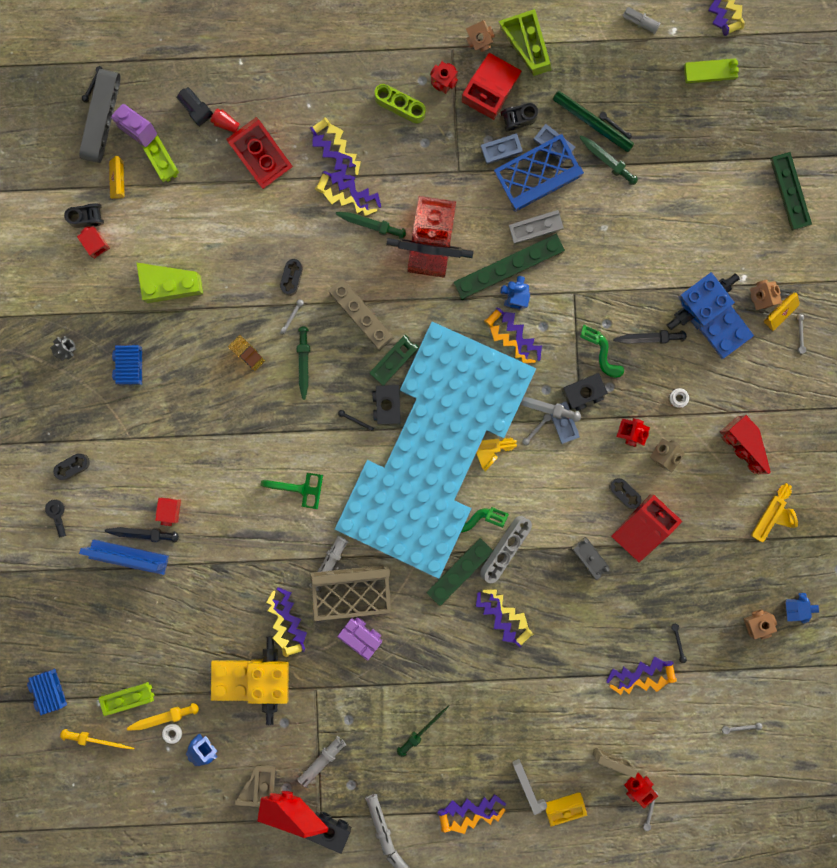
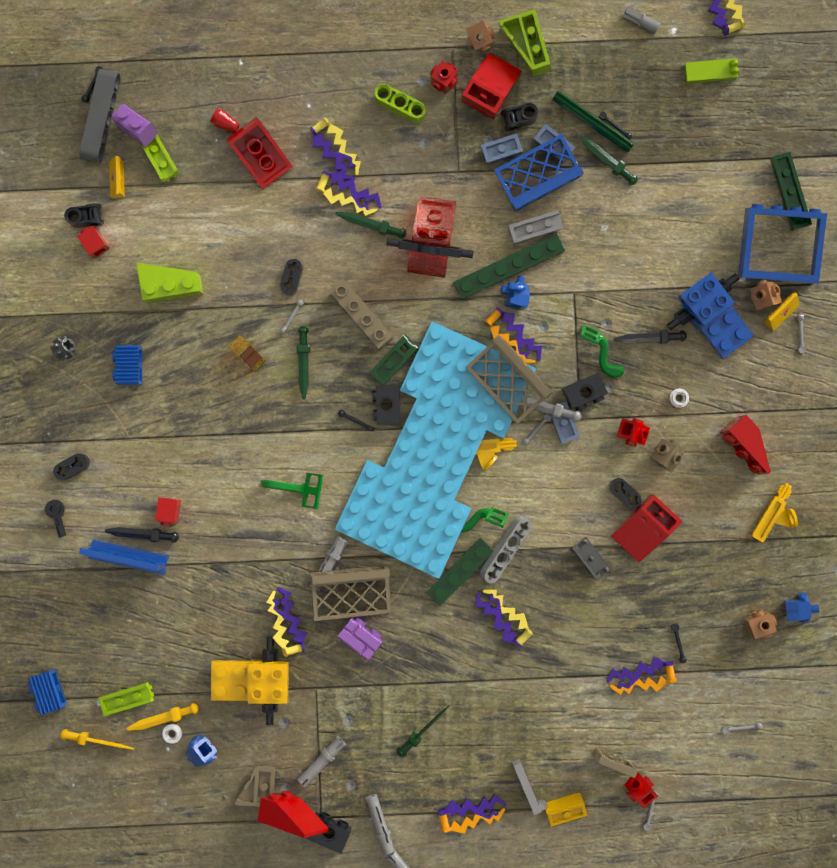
black piece [176,87,213,127] -> none
none -> dark tan fence [466,335,553,424]
none -> blue window [738,204,827,283]

